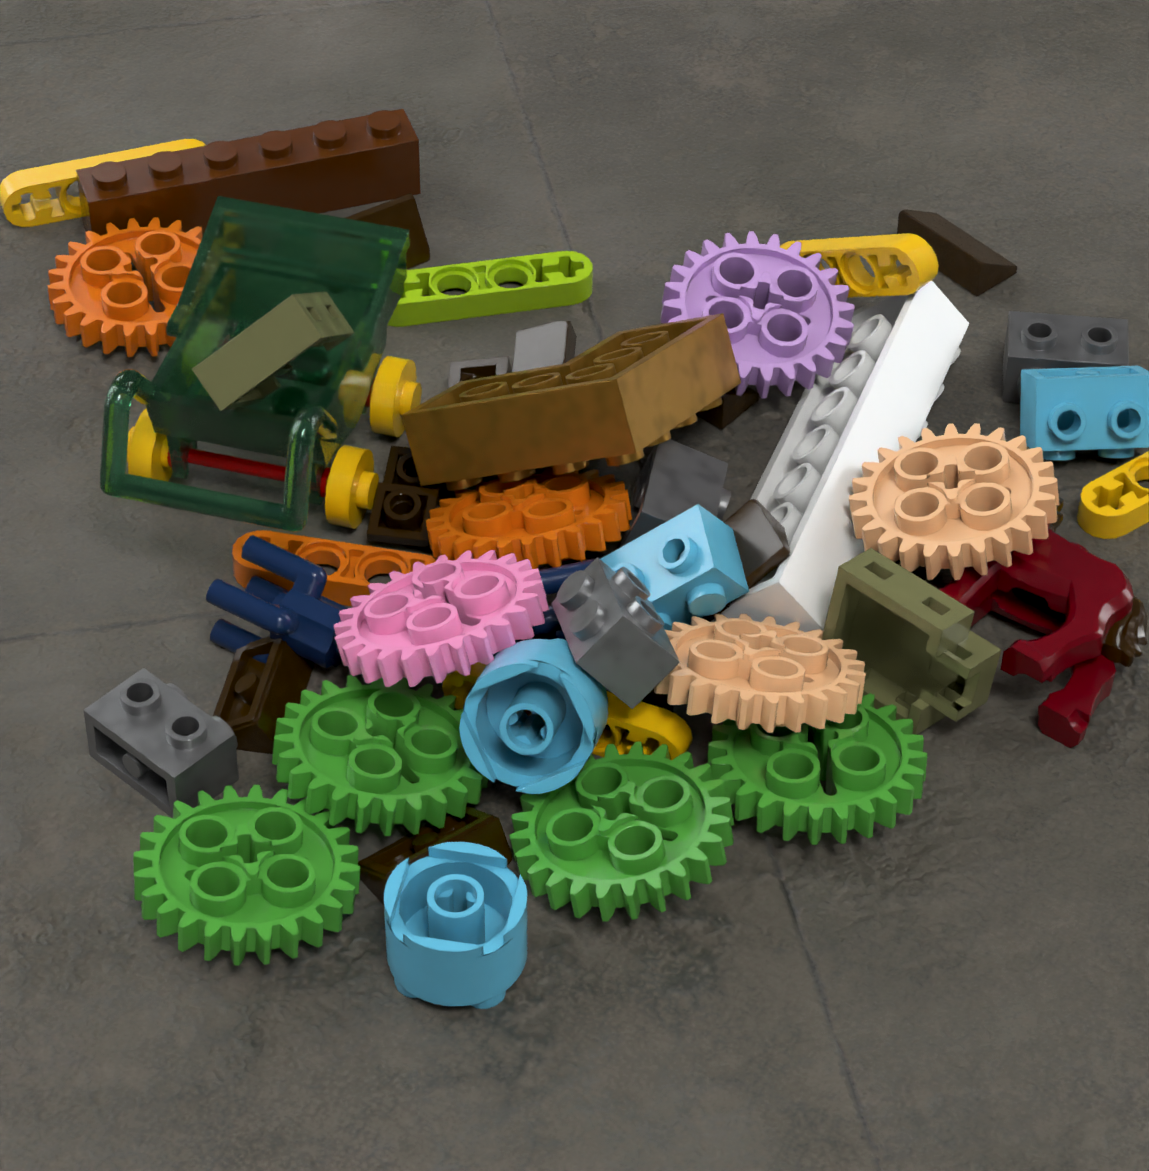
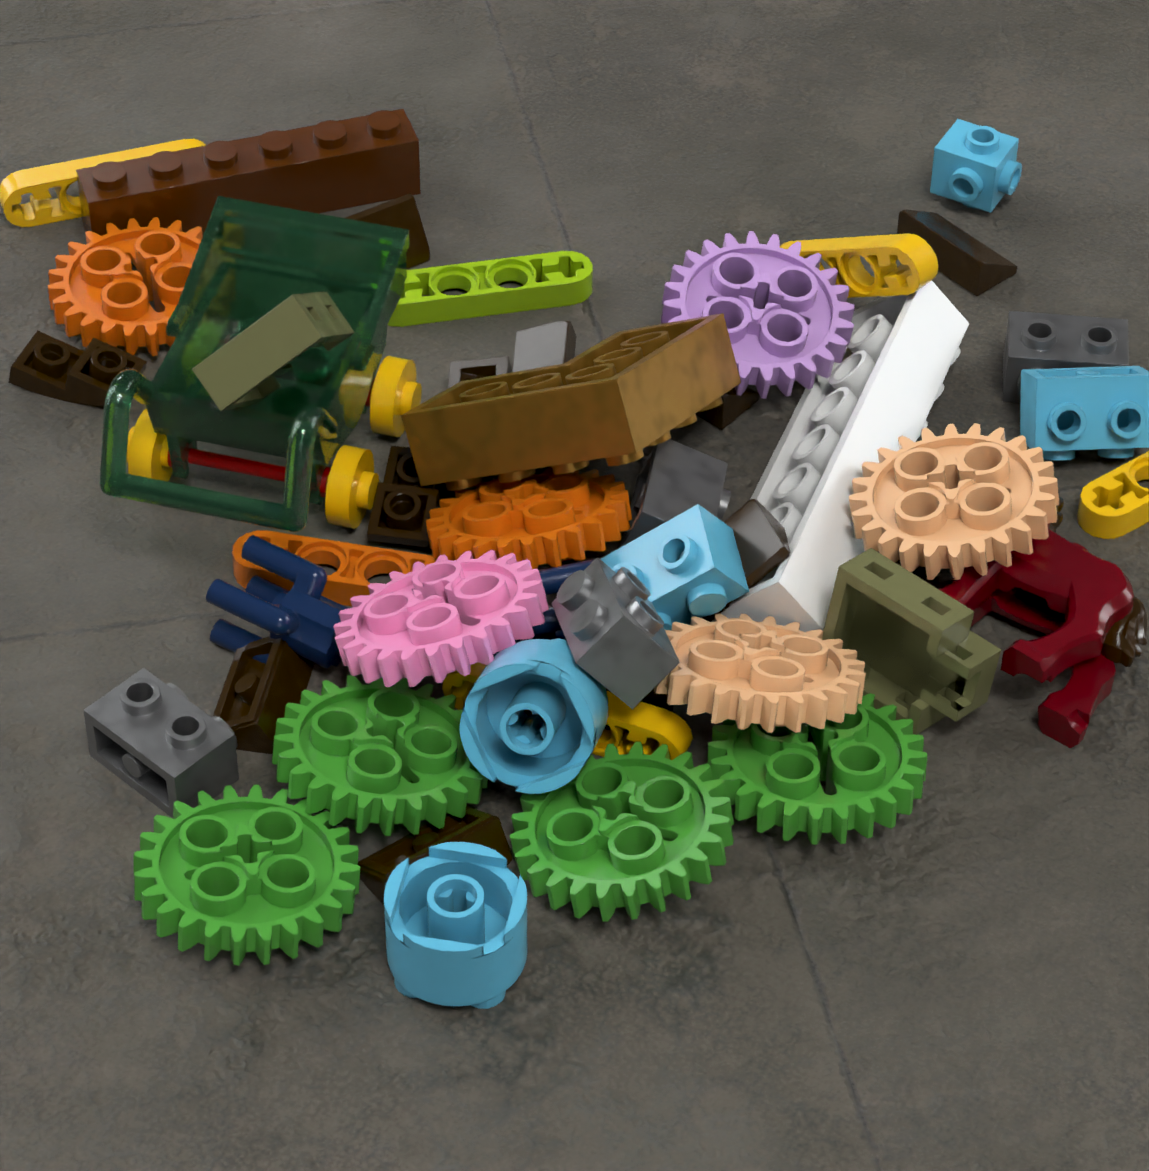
none -> dark brown slope [8,330,147,406]
none -> medium azure brick [930,119,1022,213]

